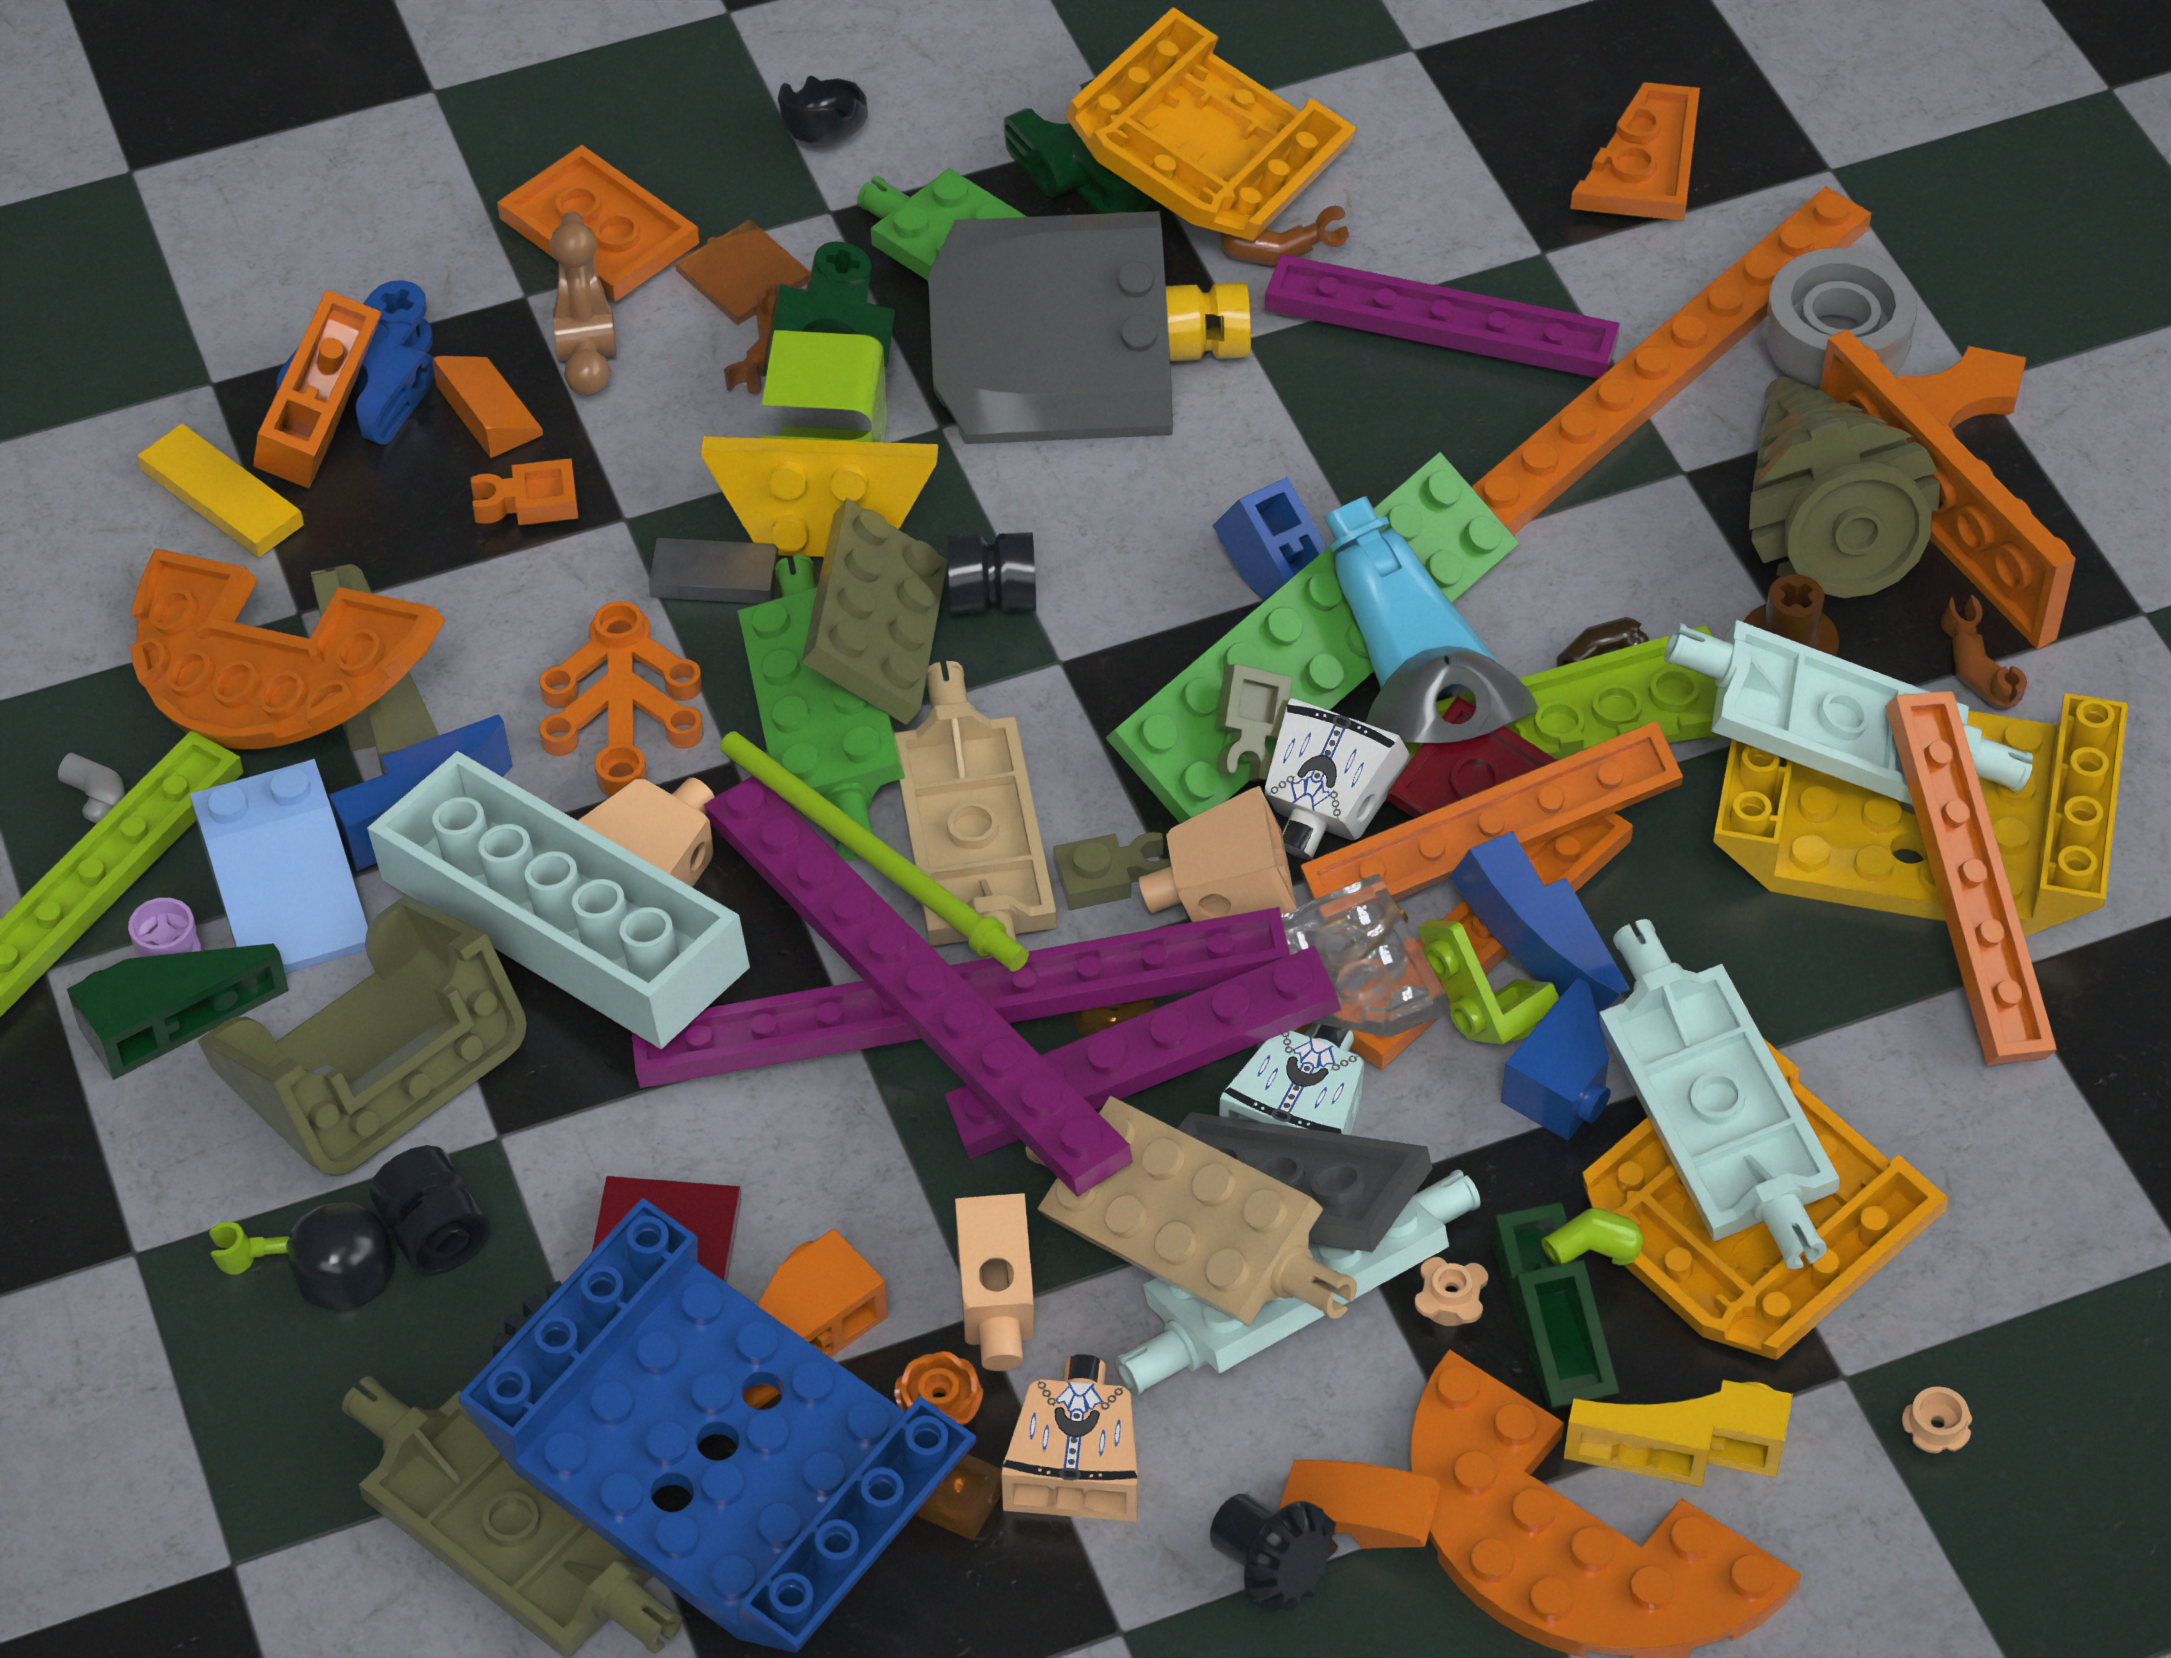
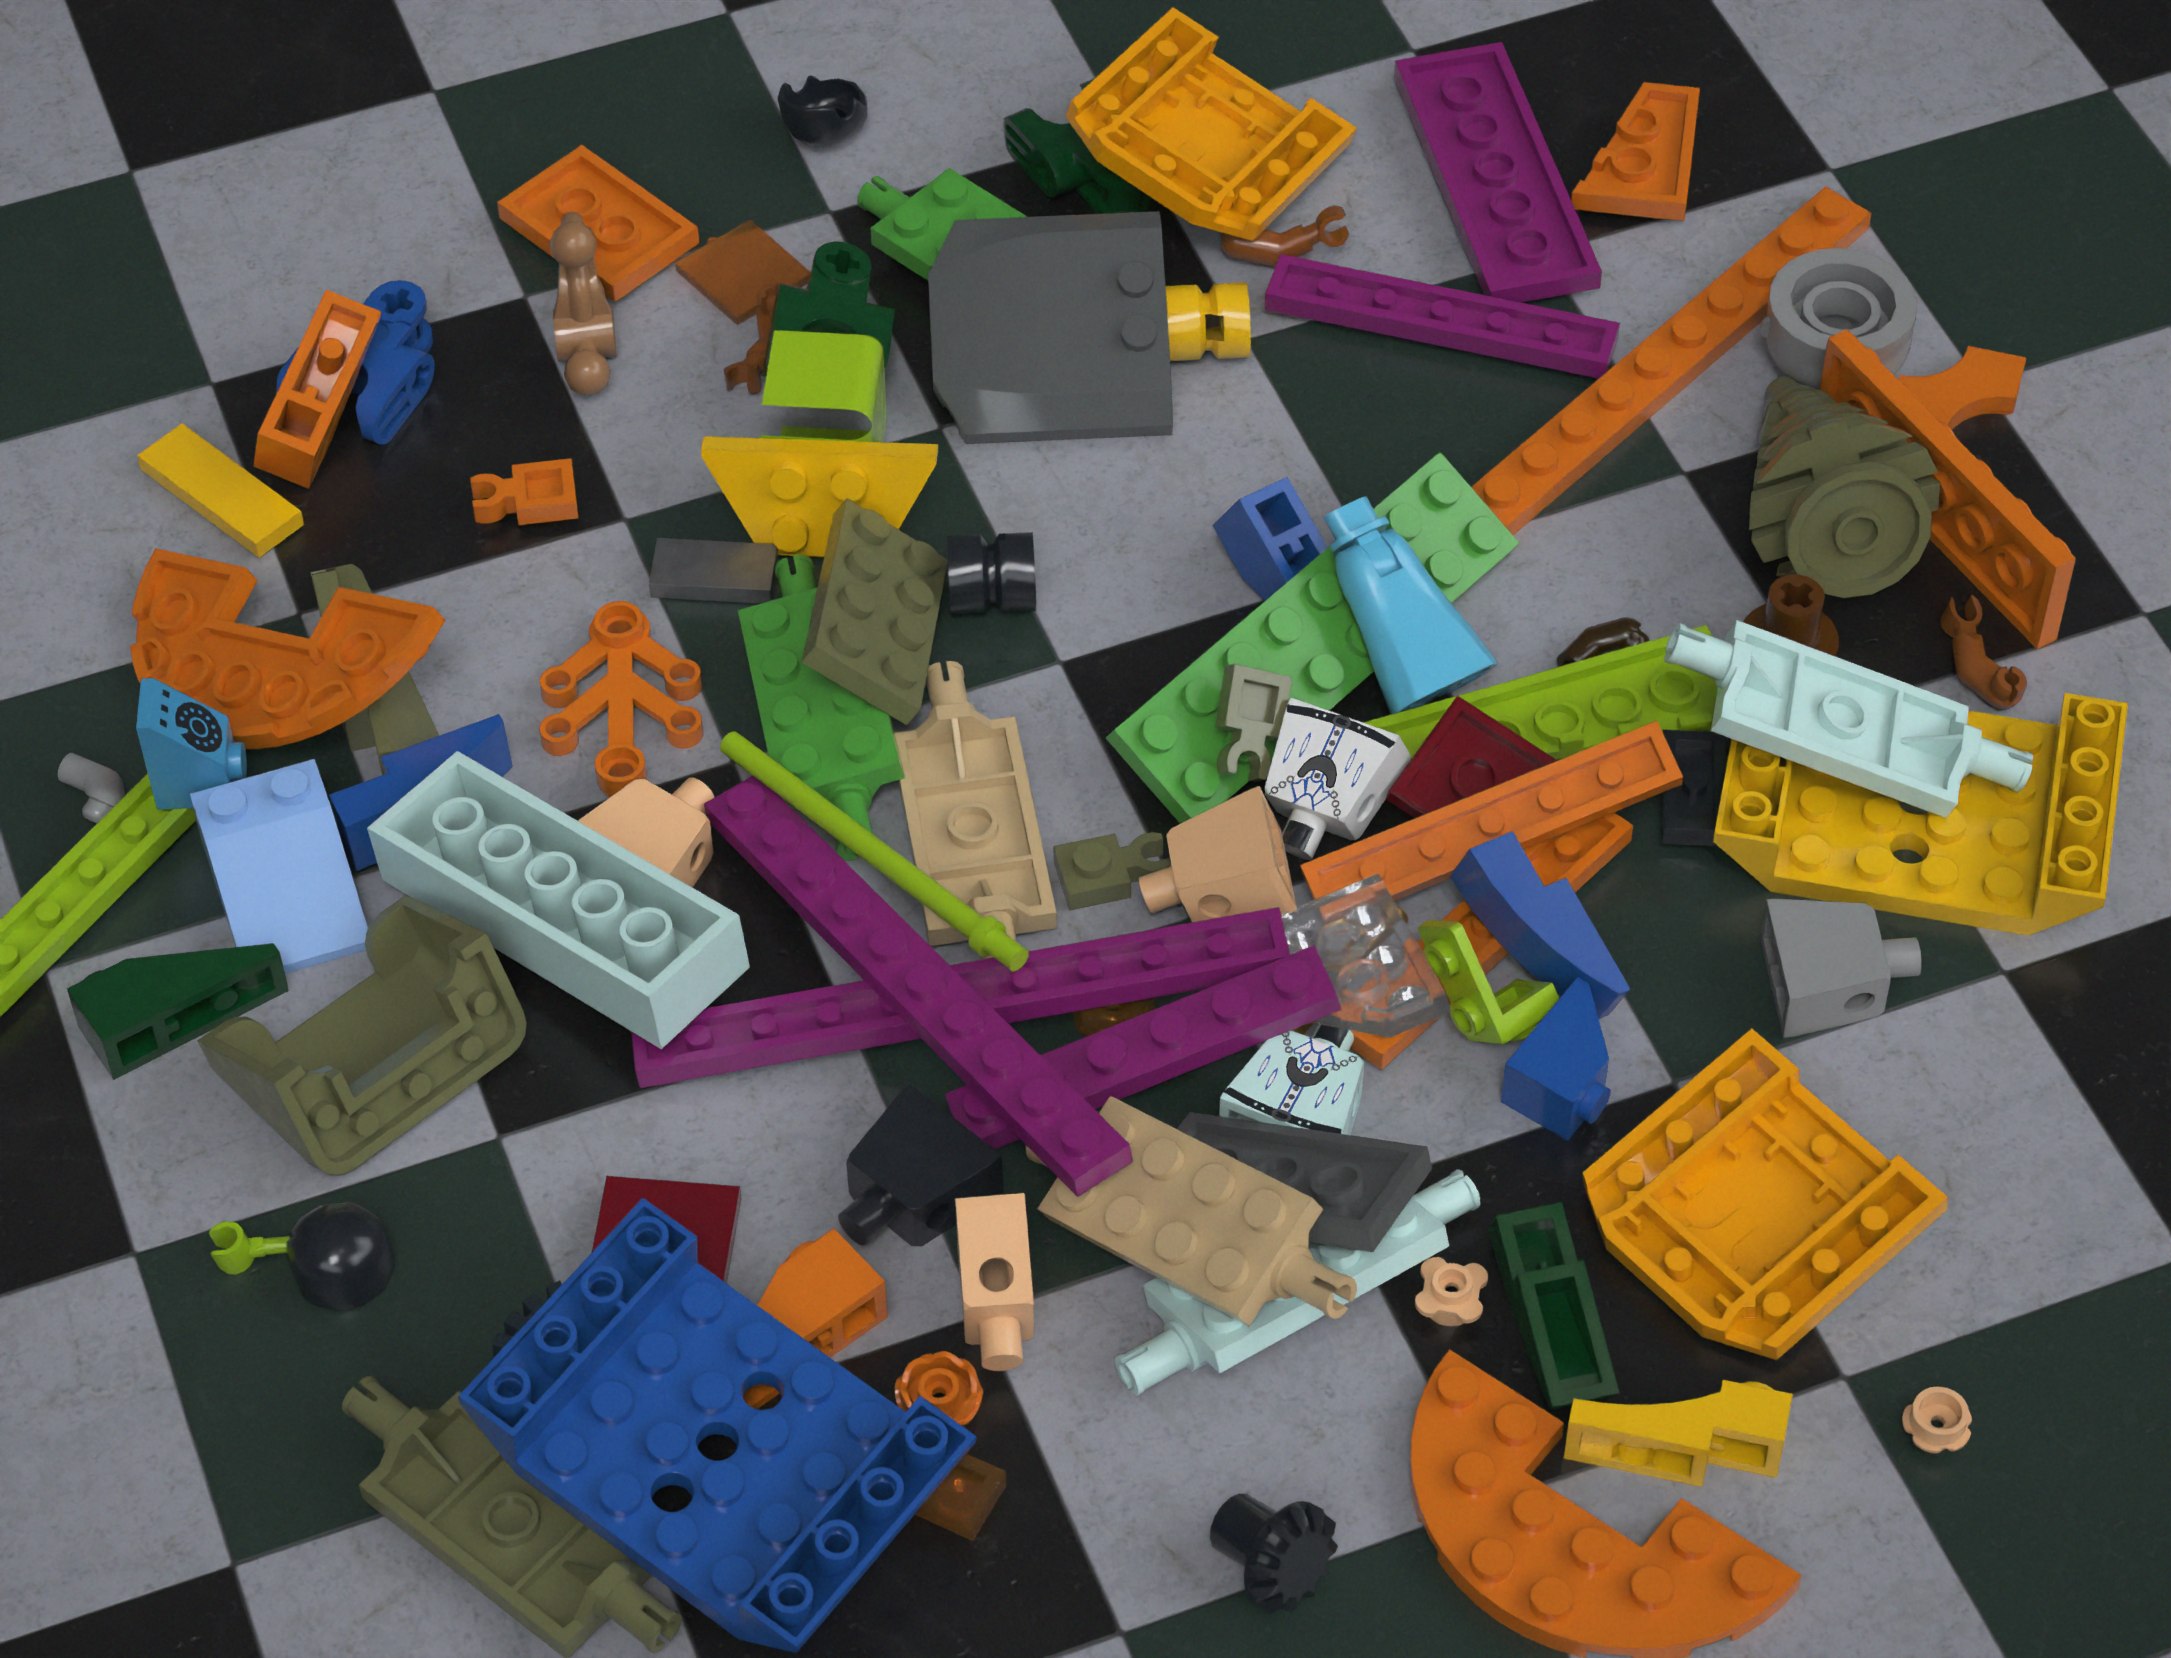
lavender wheel [128,898,202,958] -> none
black wheel [369,1145,491,1275] -> none
orange slope [432,356,543,458] -> none
light nougat torso [1002,1354,1138,1522] -> none
orange slope [1278,1460,1441,1549] -> none
dark grey piece [1365,646,1538,743] -> none
lime arm [1541,1208,1644,1266] -> none
light aqua plate [1599,919,1839,1270] -> none
orange plate [1885,691,2057,1065] -> none
none -> dark azure slope [136,678,247,810]
none -> black torso [838,1084,1003,1246]
none -> magenta plate [1394,42,1602,303]
none -> black plate [1661,730,1727,847]
none -> light grey torso [1760,899,1921,1038]

